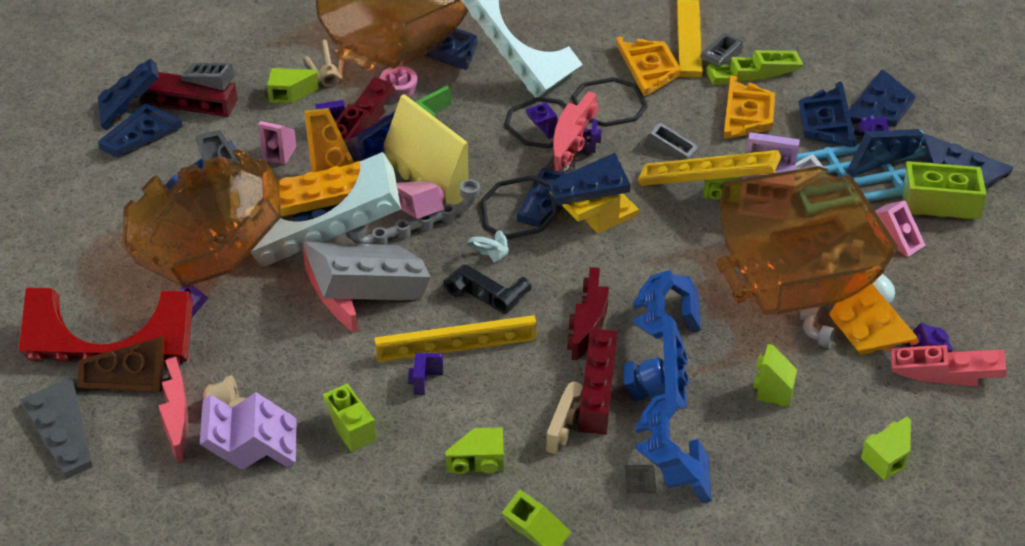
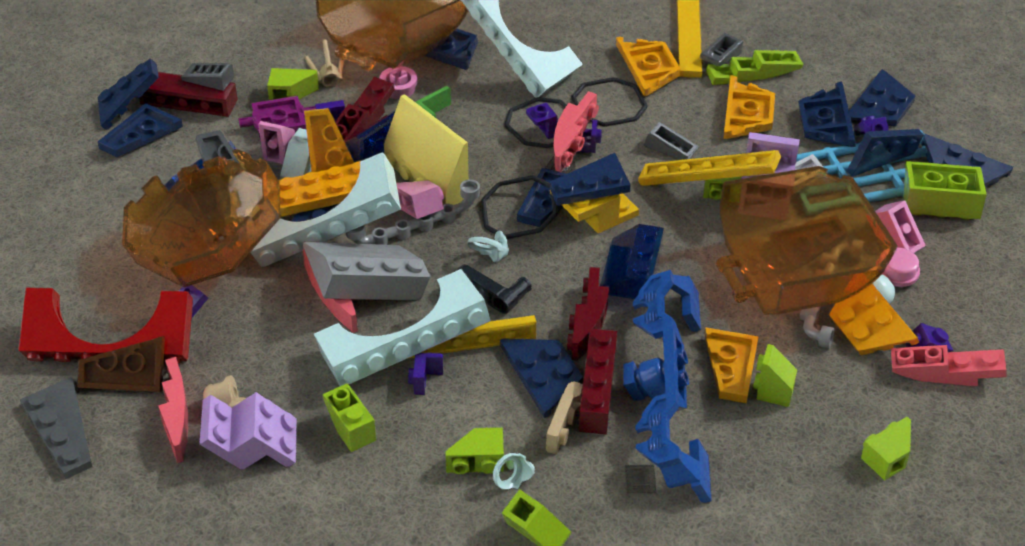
none -> magenta plate [238,96,316,138]
none -> light aqua slope [280,128,311,179]
none -> light aqua arch [314,269,491,386]
none -> light aqua piece [493,453,535,489]
none -> dark blue wing [500,338,583,418]
none -> clear blue slope [600,224,664,299]
none -> light orange wing [704,327,758,403]
none -> bright pink piece [877,248,920,287]

